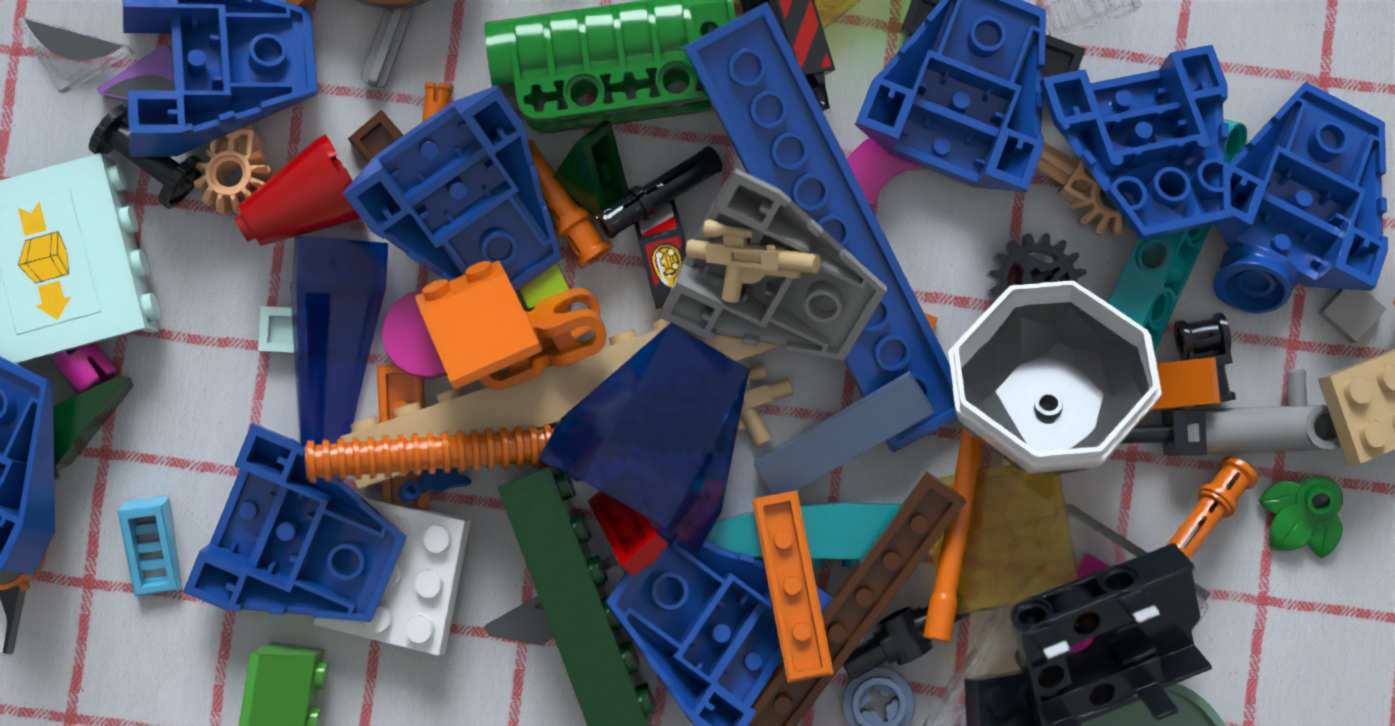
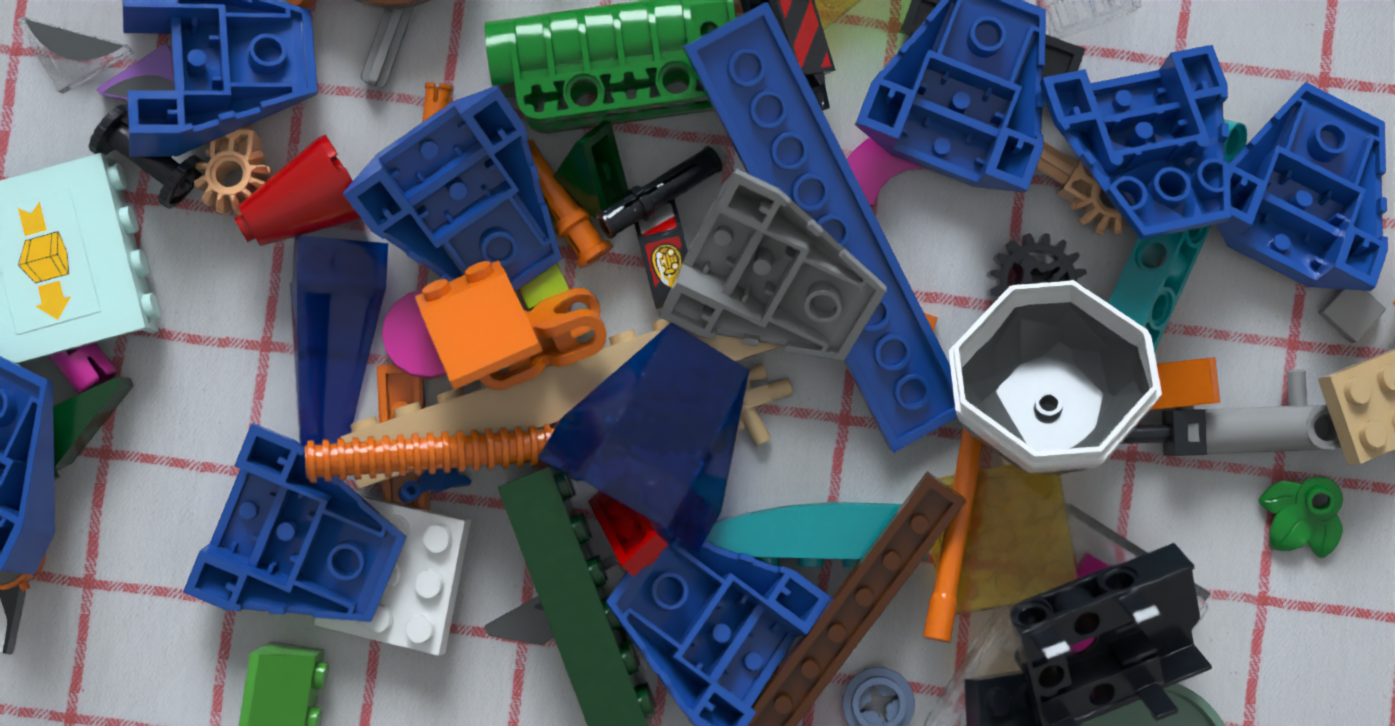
medium azure slope [117,495,182,597] -> none
light aqua tile [258,306,309,354] -> none
reddish brown tile [347,110,403,163] -> none
tan piece [686,219,821,303] -> none
orange tile [752,490,834,683] -> none
sand blue tile [754,371,934,495] -> none
black pin [843,591,970,681] -> none
orange pin [1166,456,1258,560] -> none
black connector [1174,312,1236,406] -> none
blue piece [1213,244,1299,314] -> none

